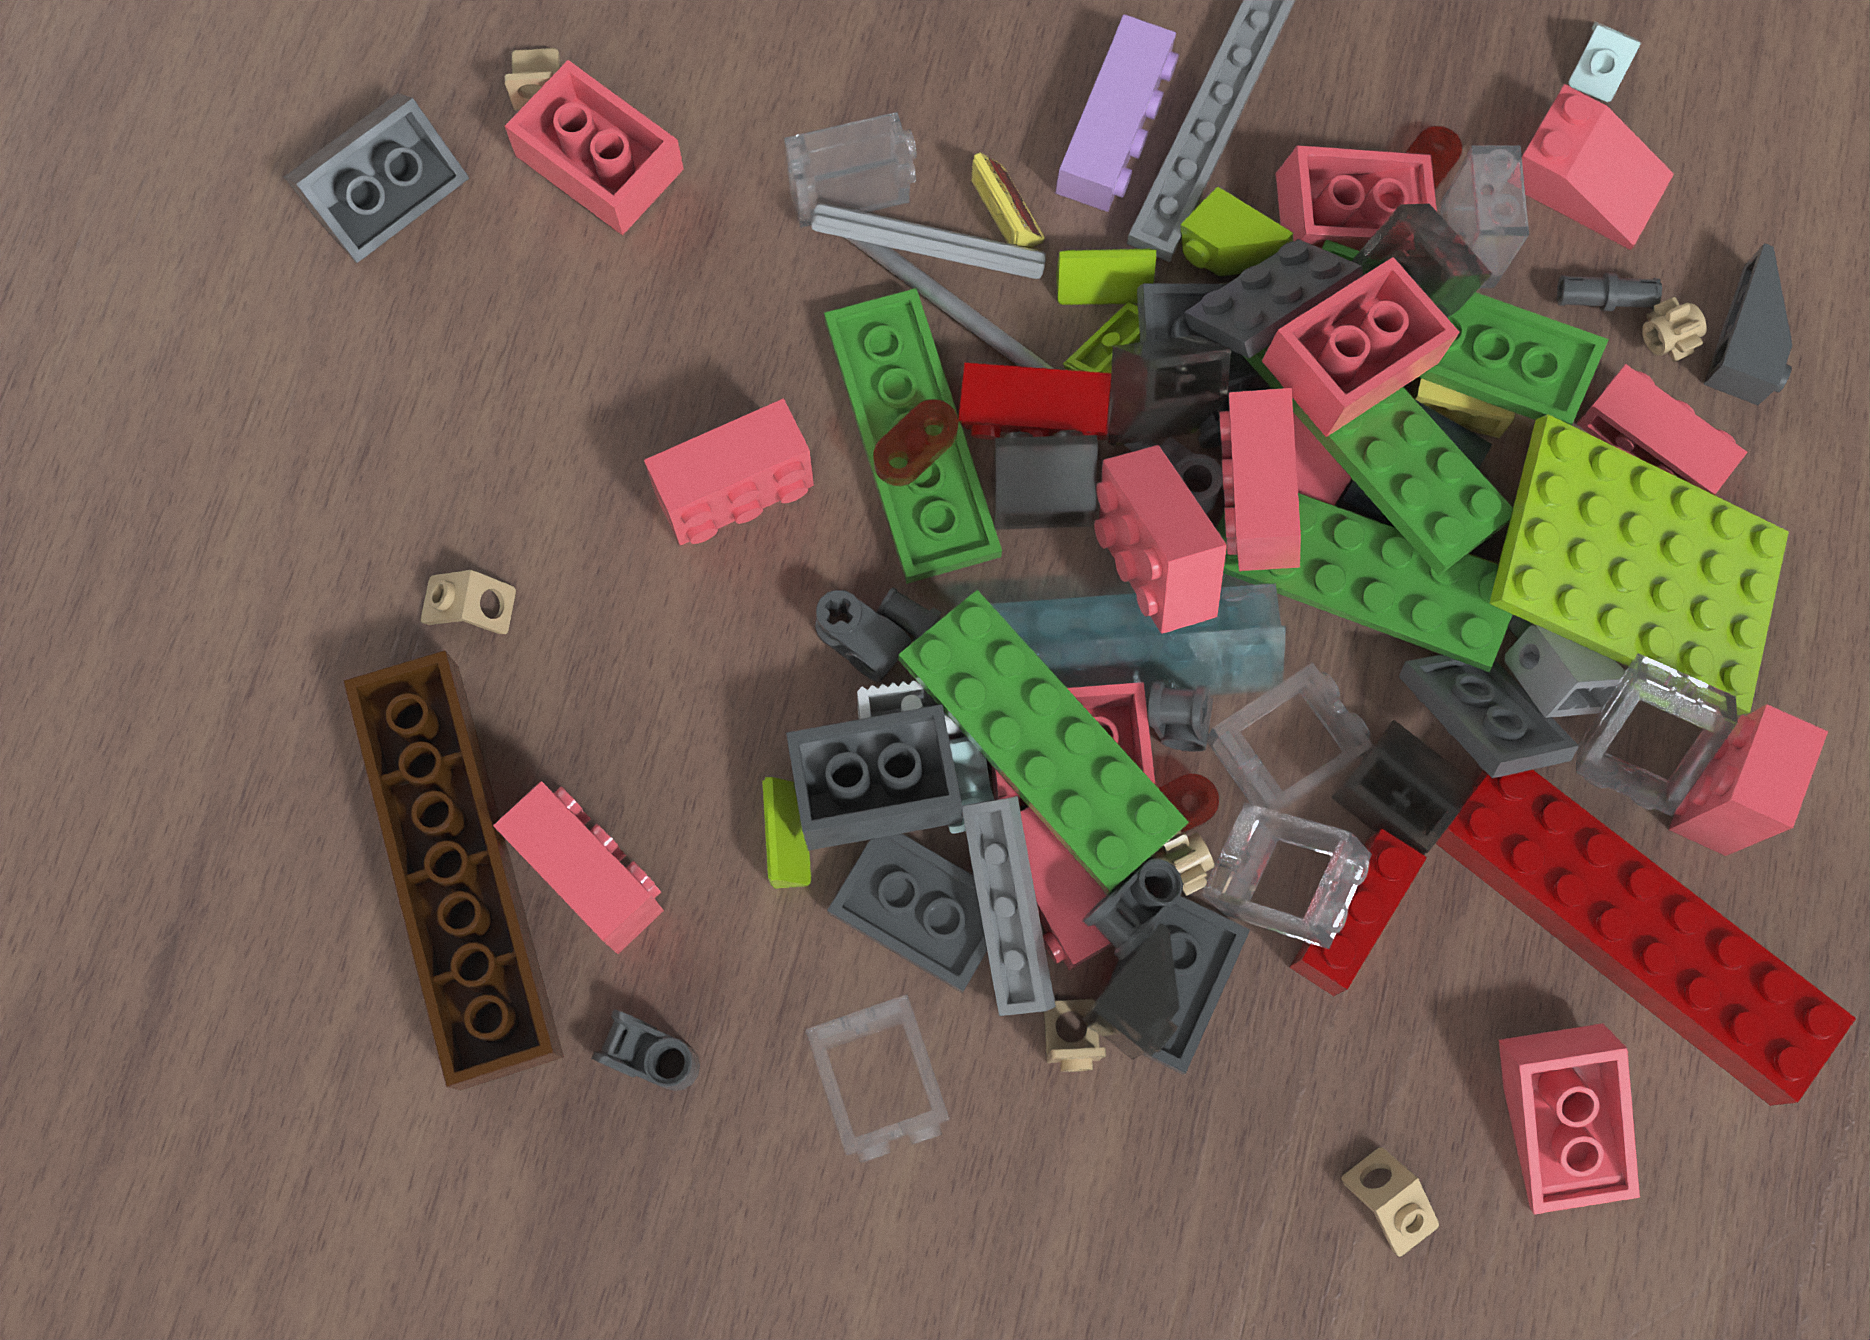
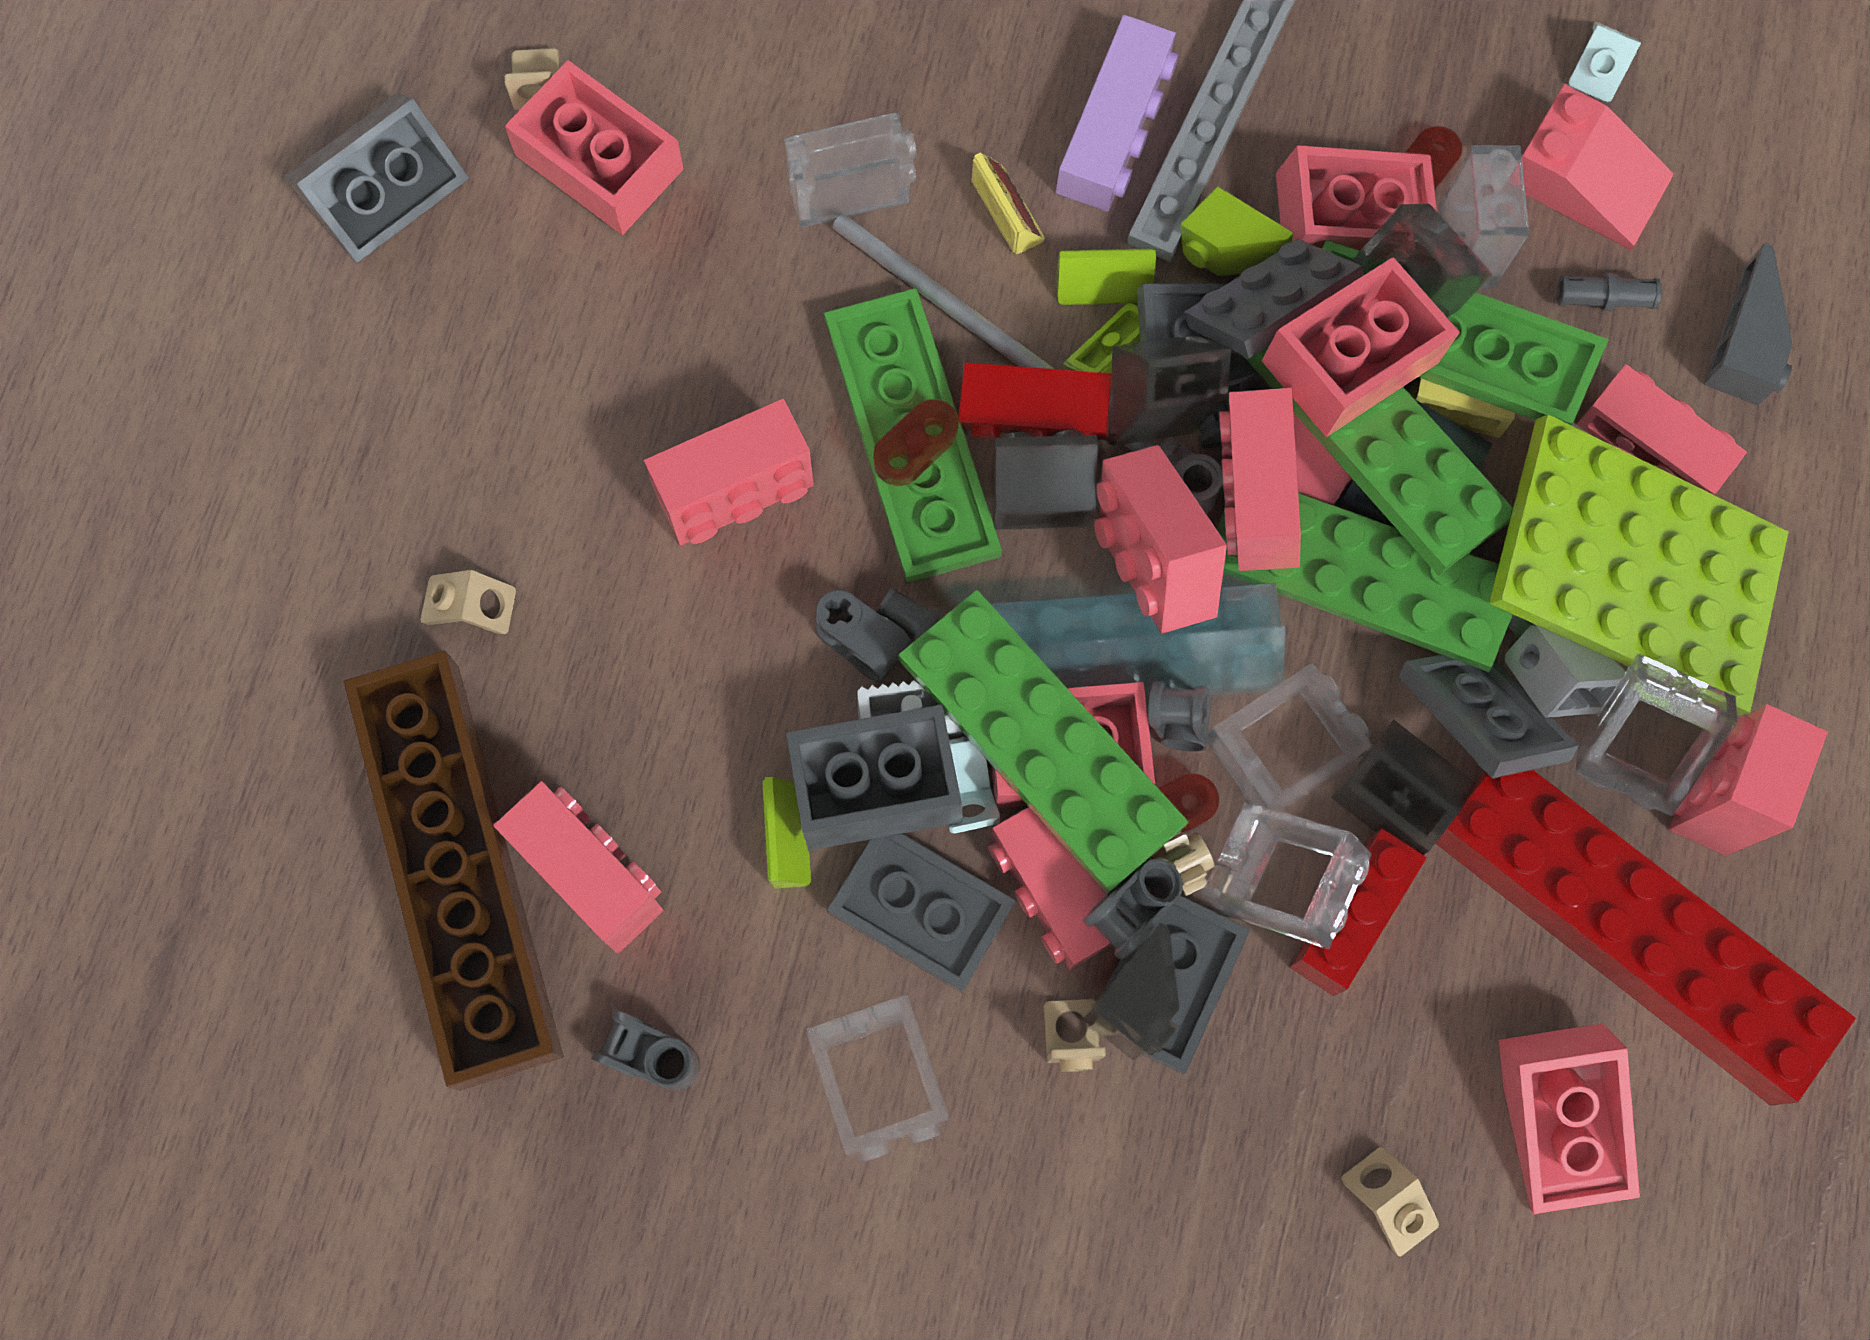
light grey axle [812,203,1046,279] -> none
light grey plate [962,796,1056,1016] -> none
tan gear [1642,297,1706,362] -> none

